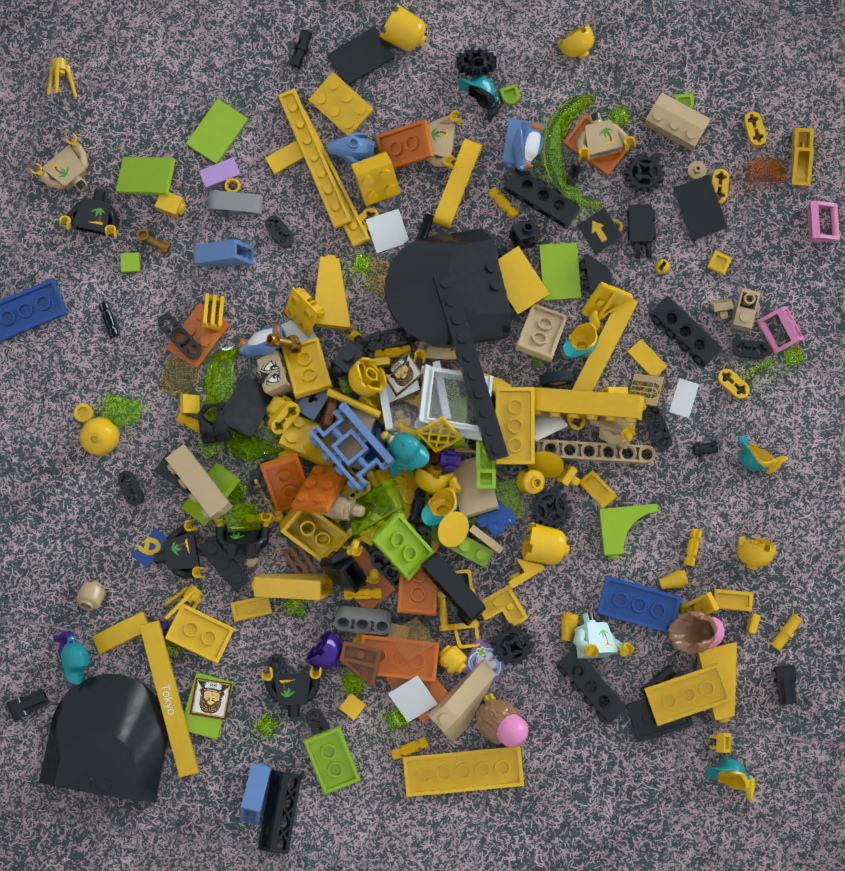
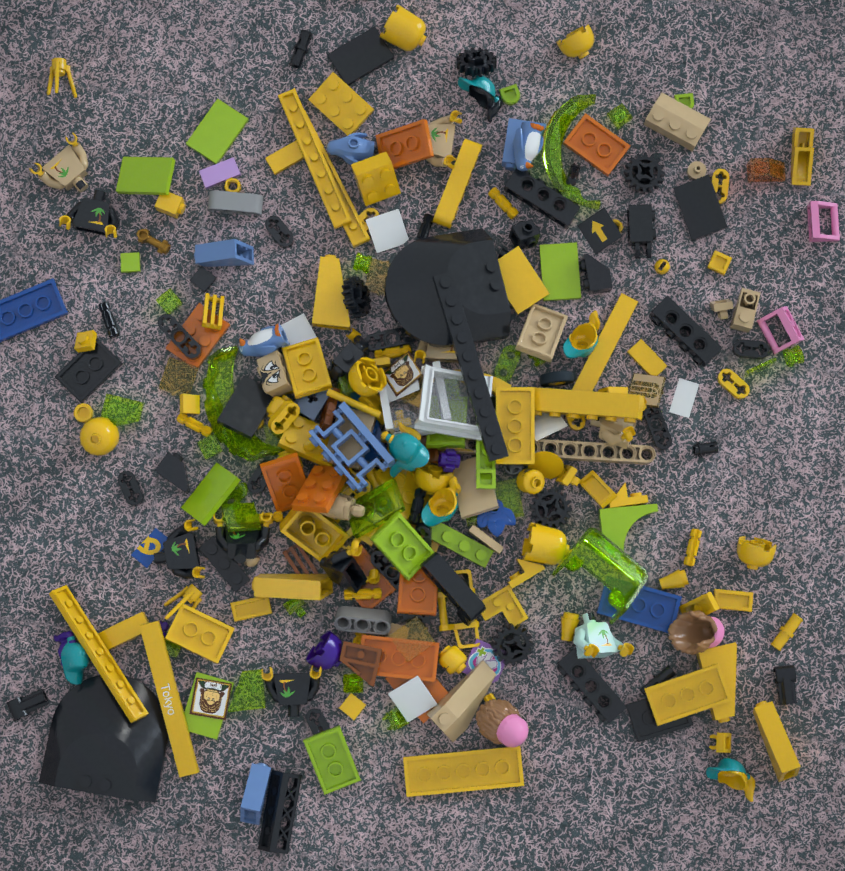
tan head [76,581,105,611] -> none
tan brick [165,444,233,521] -> none
black piece [197,402,233,444] -> none
clear yellow piece [253,479,279,518] -> none
clear neon green tile [254,712,281,739] -> none
pearl gold bar [266,333,302,354] -> none
black bush [267,654,285,671] -> none
yellow hinge [284,287,325,337] -> none
yellow axle [391,737,429,760] -> none
yellow window [416,416,462,453] -> none
yellow sticker [438,511,469,547] -> none
tan torso [577,112,636,161] -> none
yellow wing [582,282,633,320] -> none
hair [738,435,788,474] -> none
yellow beam [743,111,767,147] -> none
yellow tile [745,614,761,635] -> none
none -> yellow tile [49,585,149,723]
none -> black tile [55,339,123,403]
none -> yellow plate [74,330,97,353]
none -> clear neon green plate [156,288,183,314]
none -> black tile [190,266,217,293]
none -> clear neon green wing [228,669,266,712]
none -> black gear [341,276,371,318]
none -> clear neon green plate [494,345,521,382]
none -> clear neon green windscreen [551,528,649,624]
none -> yellow slope [608,483,648,508]
none -> yellow slope [753,701,801,782]

